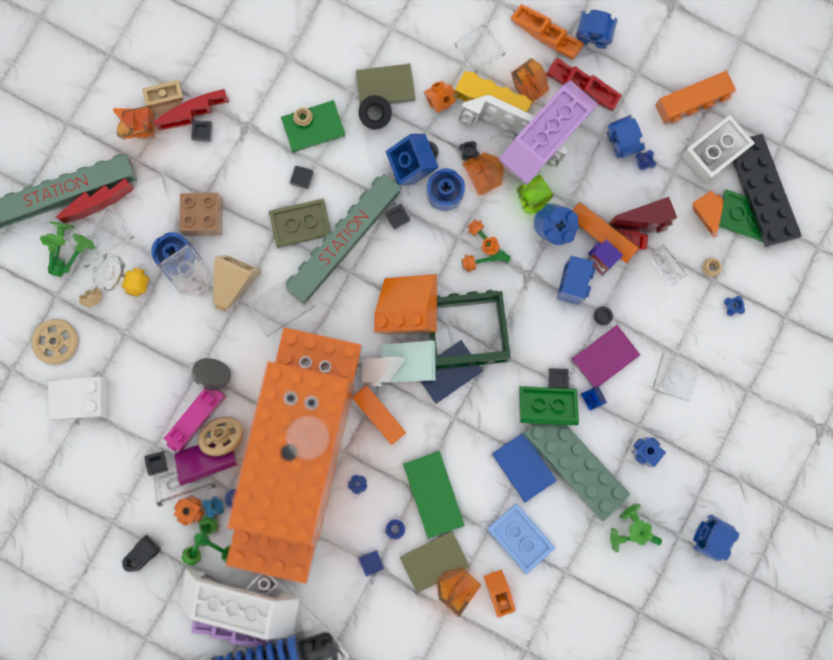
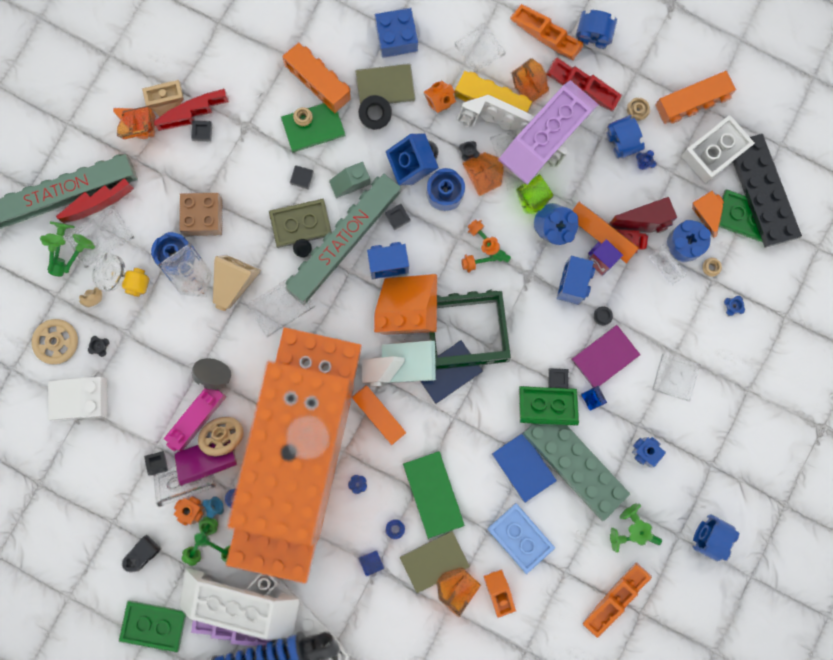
none -> black plate [88,336,110,357]
none -> green tile [119,600,186,652]
none -> orange brick [282,42,351,113]
none -> black plate [293,239,312,258]
none -> sand green slope [329,161,371,198]
none -> blue brick [367,242,409,280]
none -> blue brick [375,8,418,58]
none -> orange slope [583,562,652,638]
none -> tan plate [627,98,650,121]
none -> blue brick [667,220,711,262]

